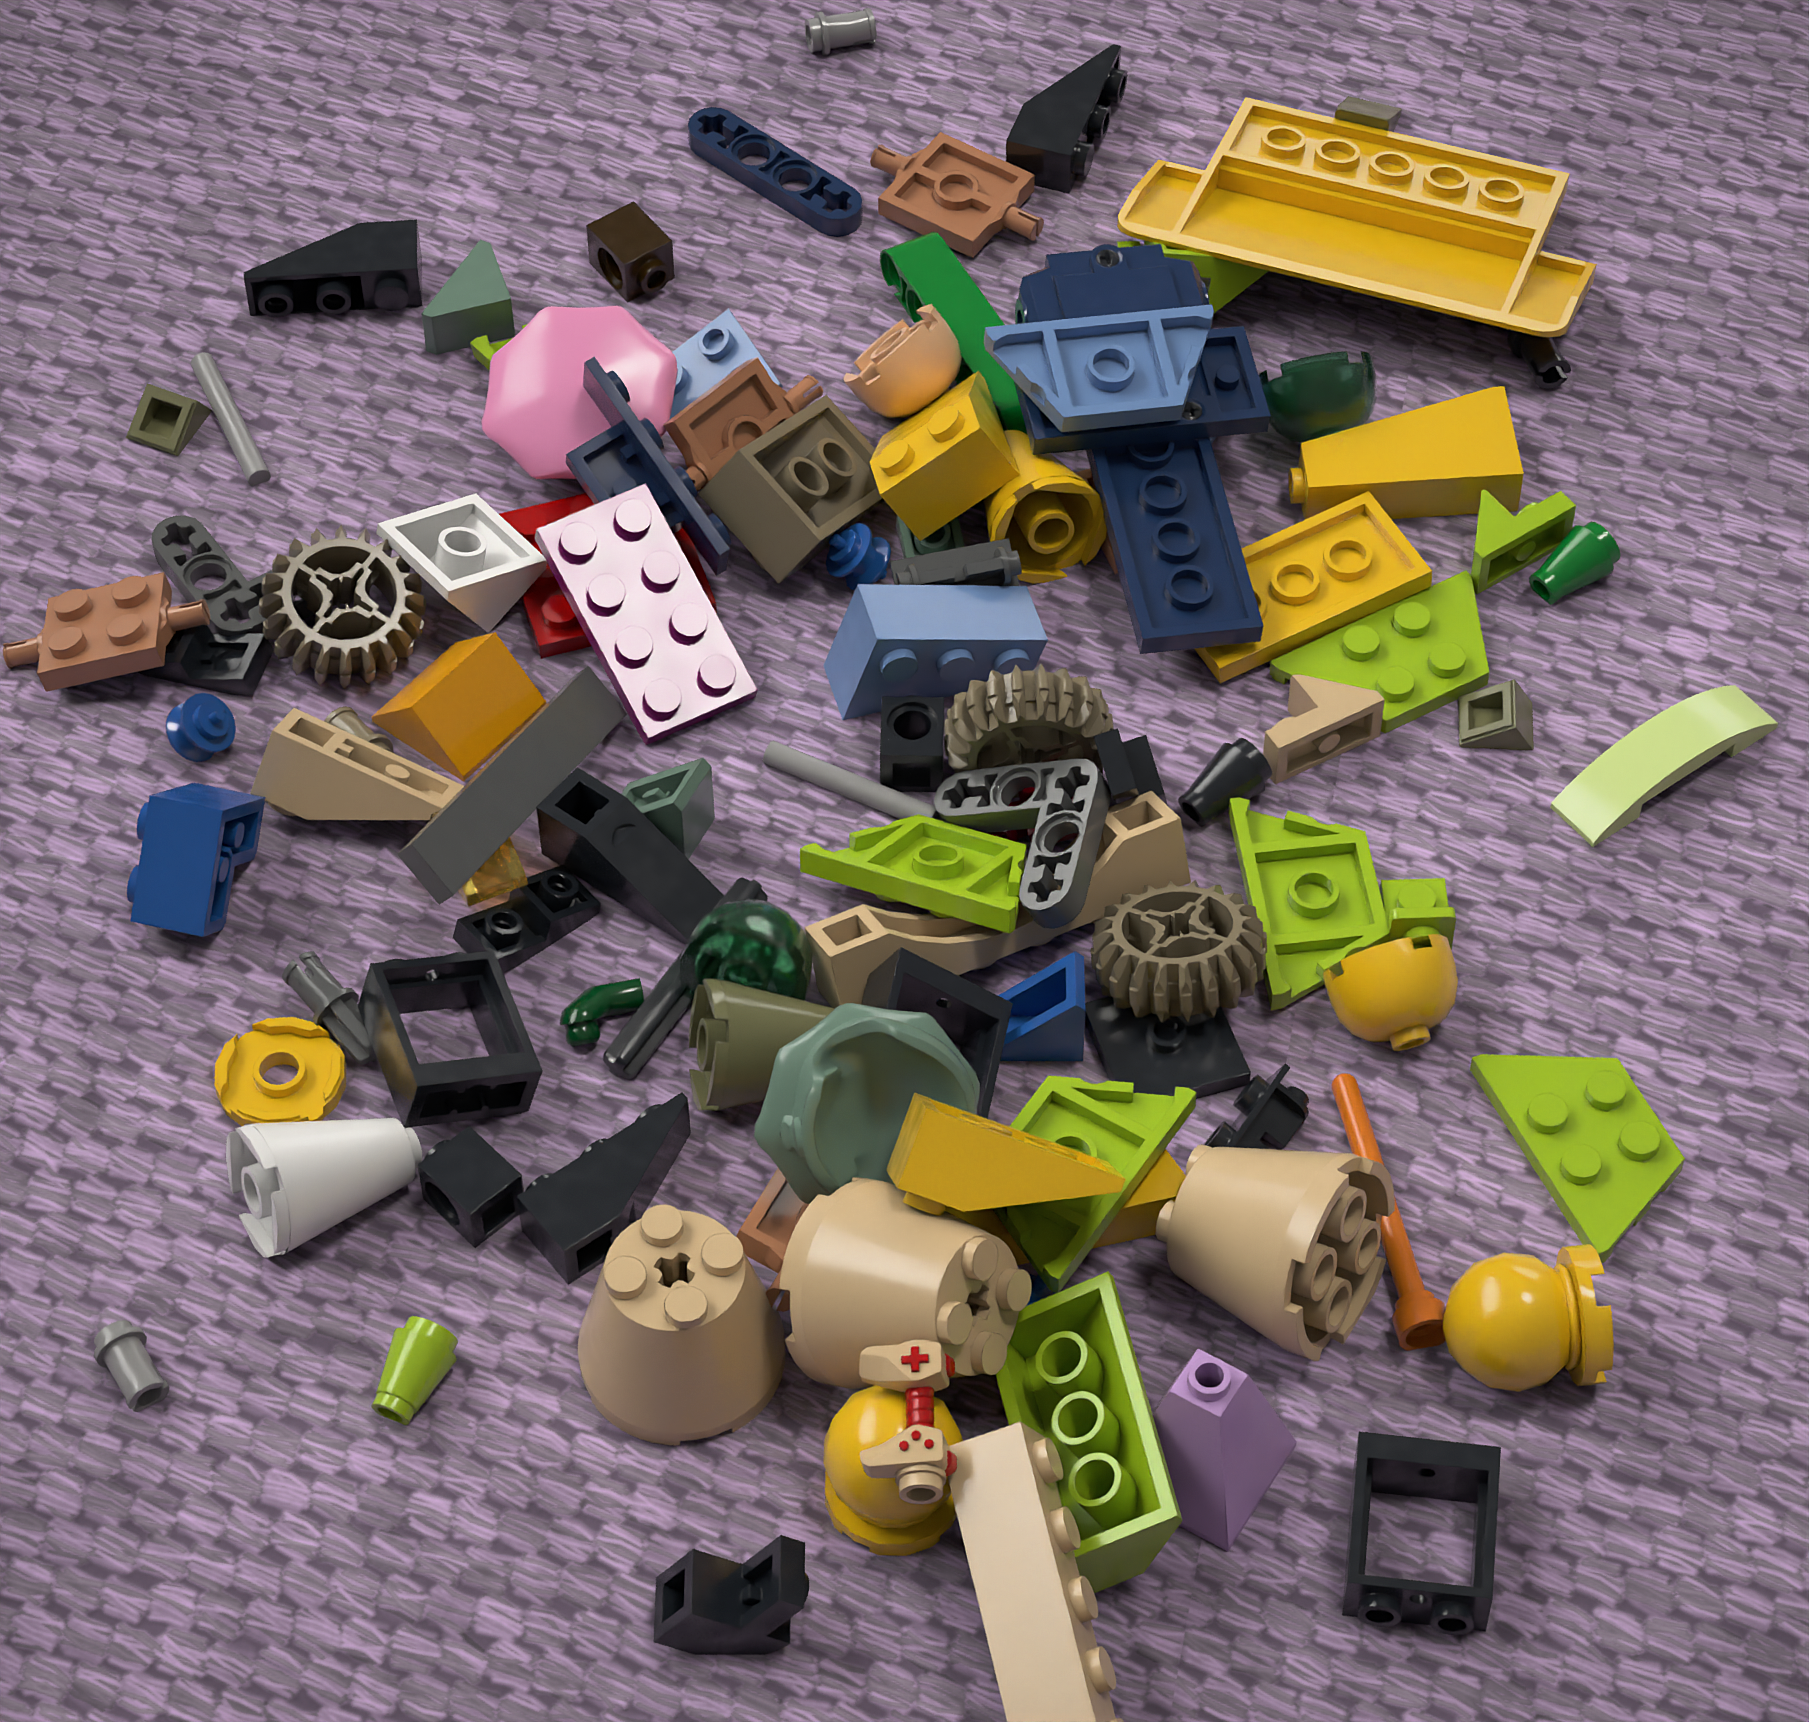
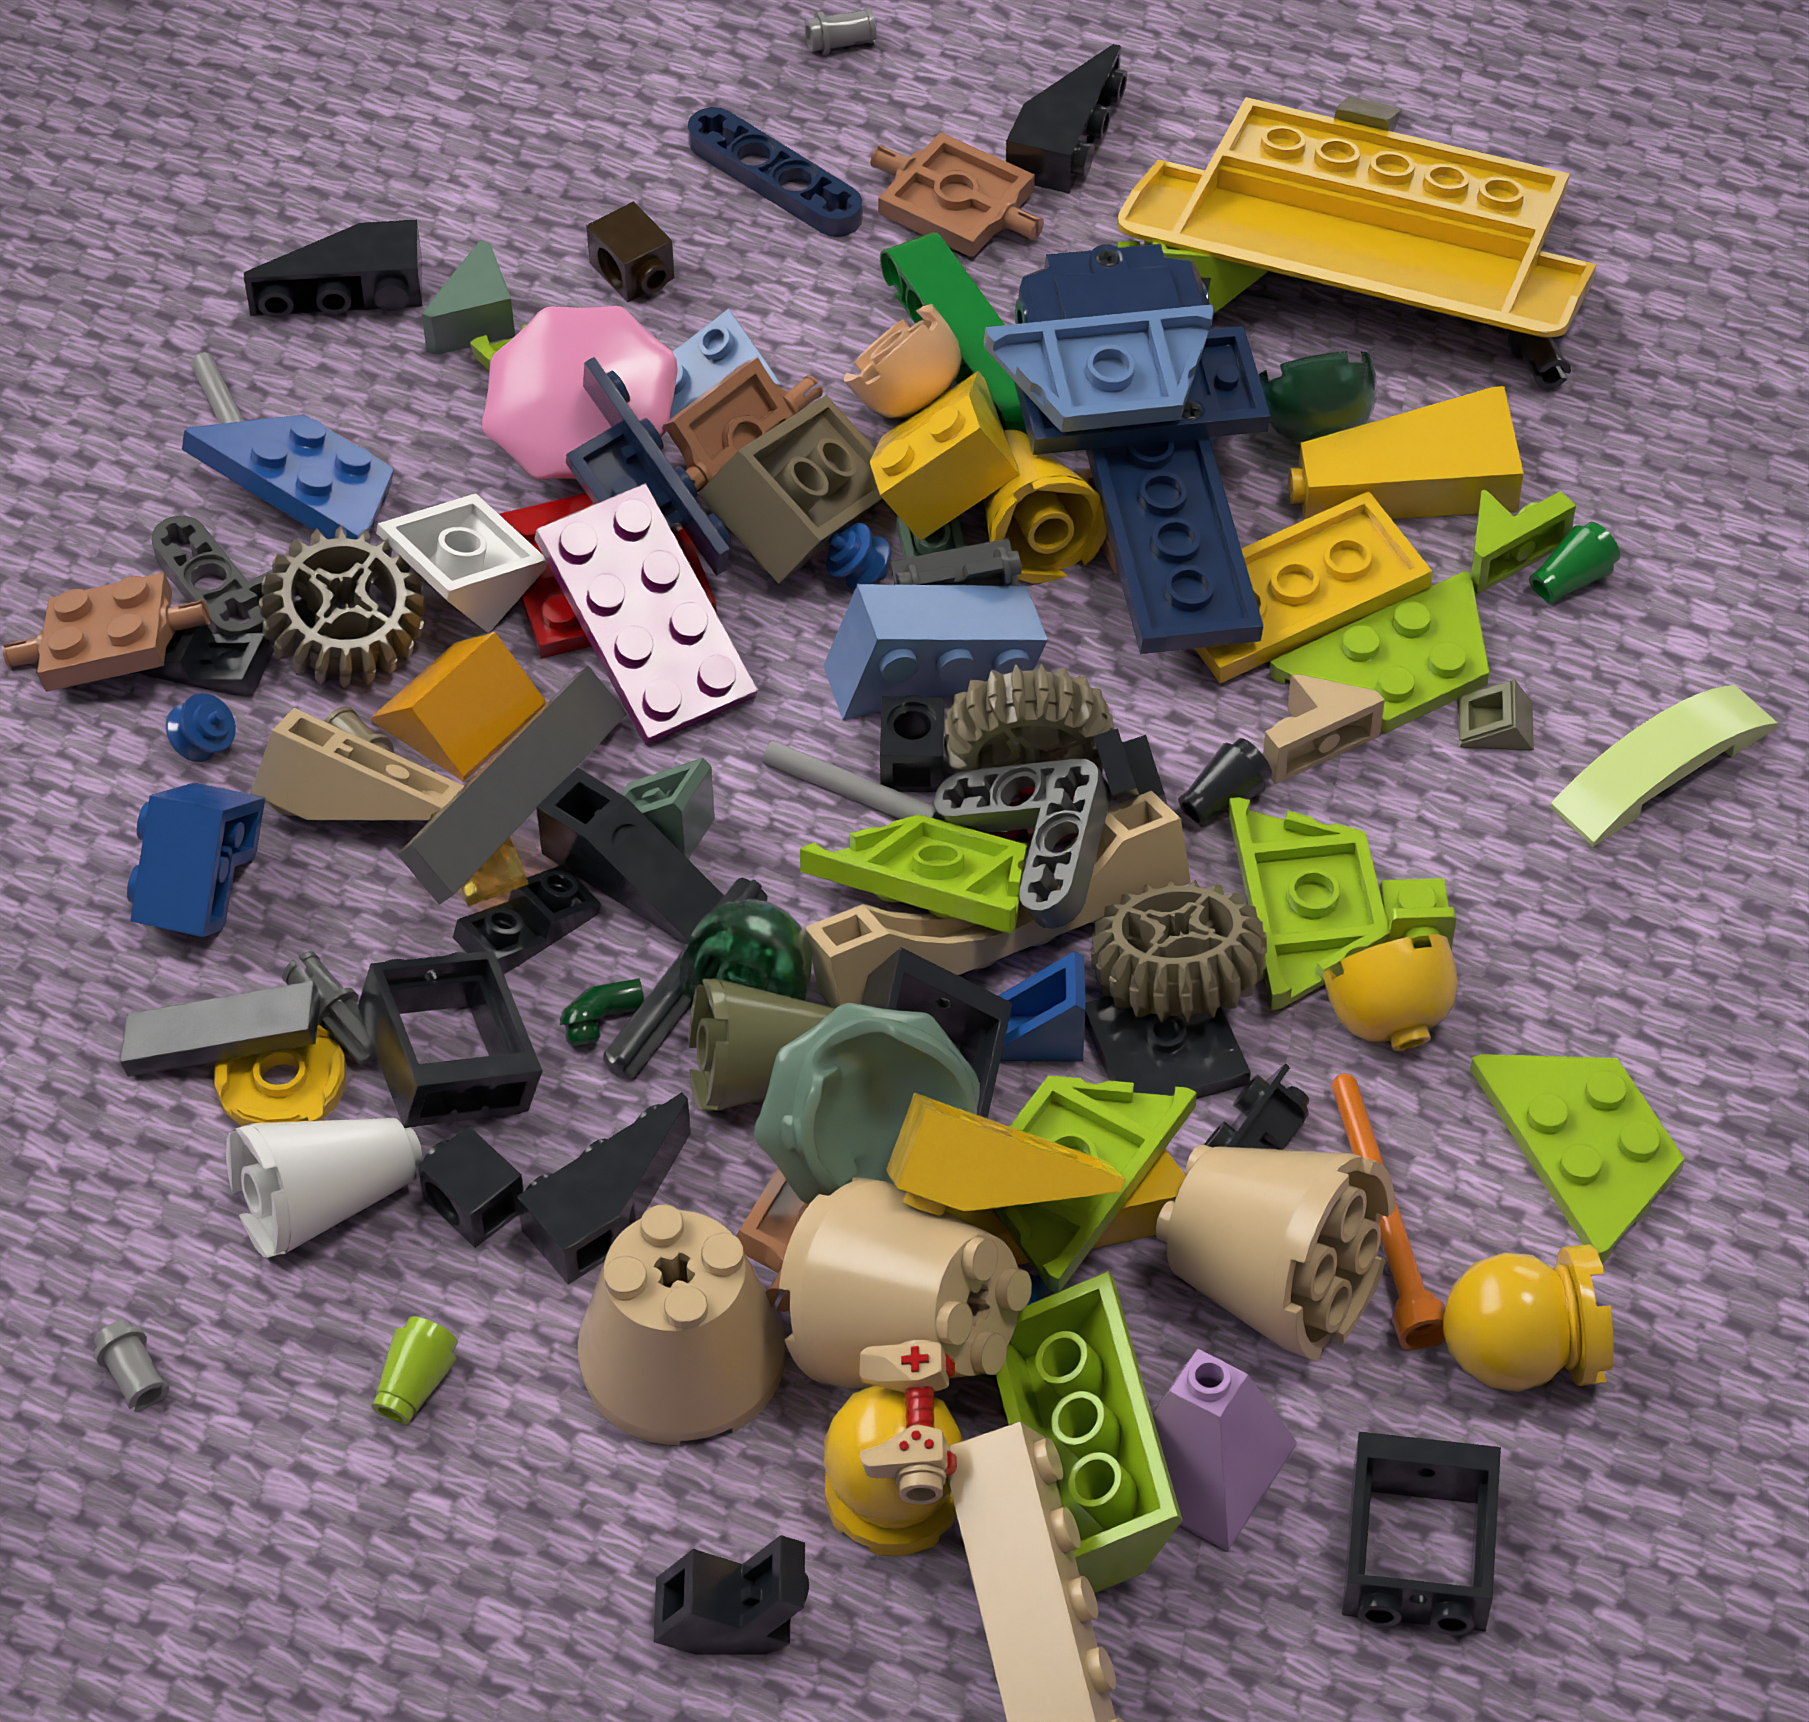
olive slope [126,383,212,456] -> none
none -> tile [120,981,321,1077]
none -> wing [182,414,394,540]

